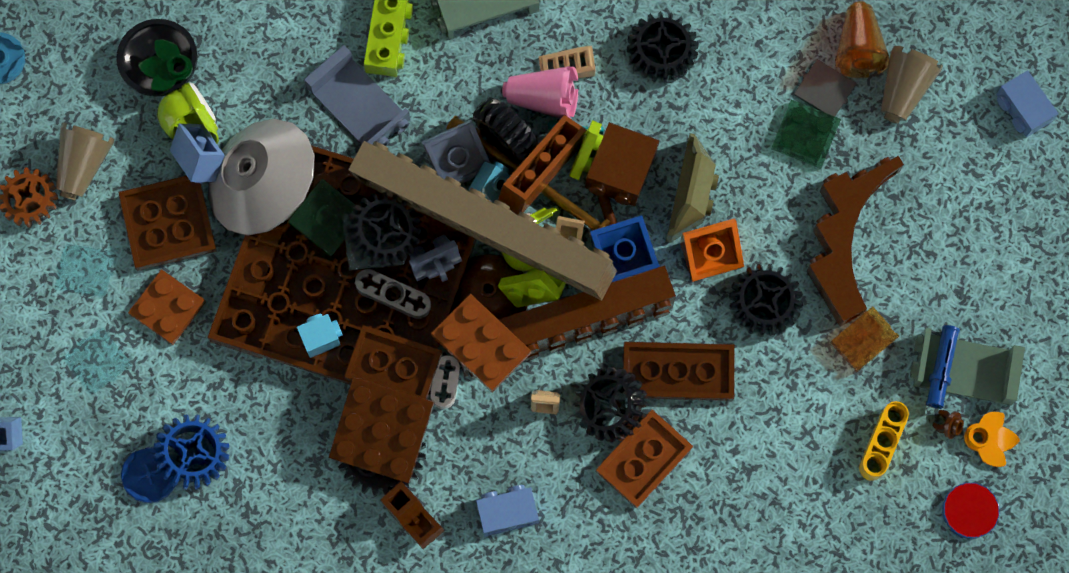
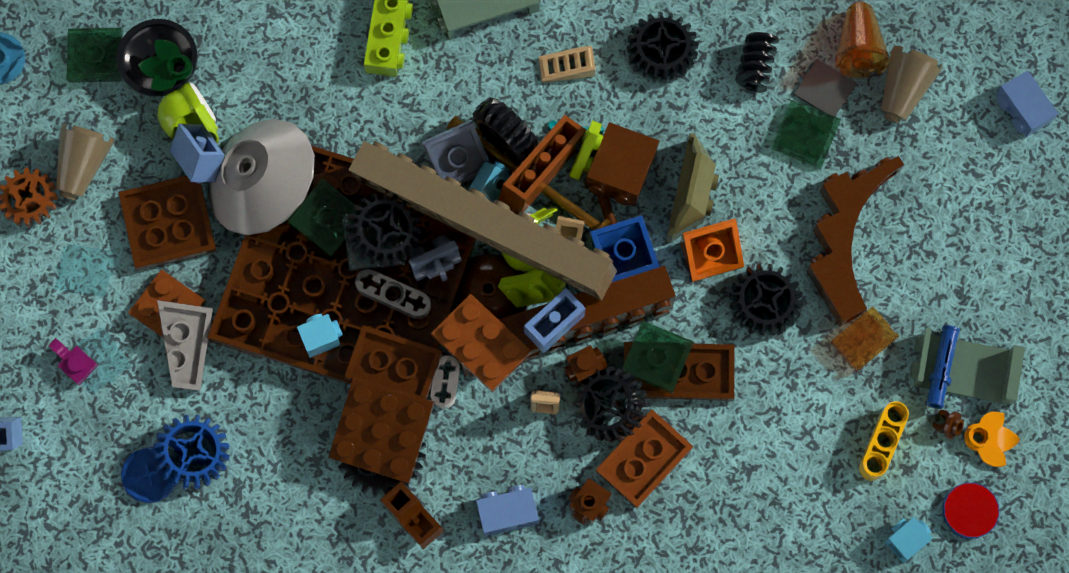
sand blue panel [304,45,410,146] -> none
bright pink cone [502,66,578,119] -> none
none -> magenta plate [48,338,98,386]
none -> clear green plate [66,27,123,83]
none -> light grey wing [157,300,213,391]
none -> medium blue brick [524,288,586,353]
none -> reddish brown brick [563,345,608,388]
none -> reddish brown brick [568,478,612,525]
none -> clear green plate [622,321,694,394]
none -> black piece [735,32,779,93]
none -> medium azure brick [885,517,933,563]

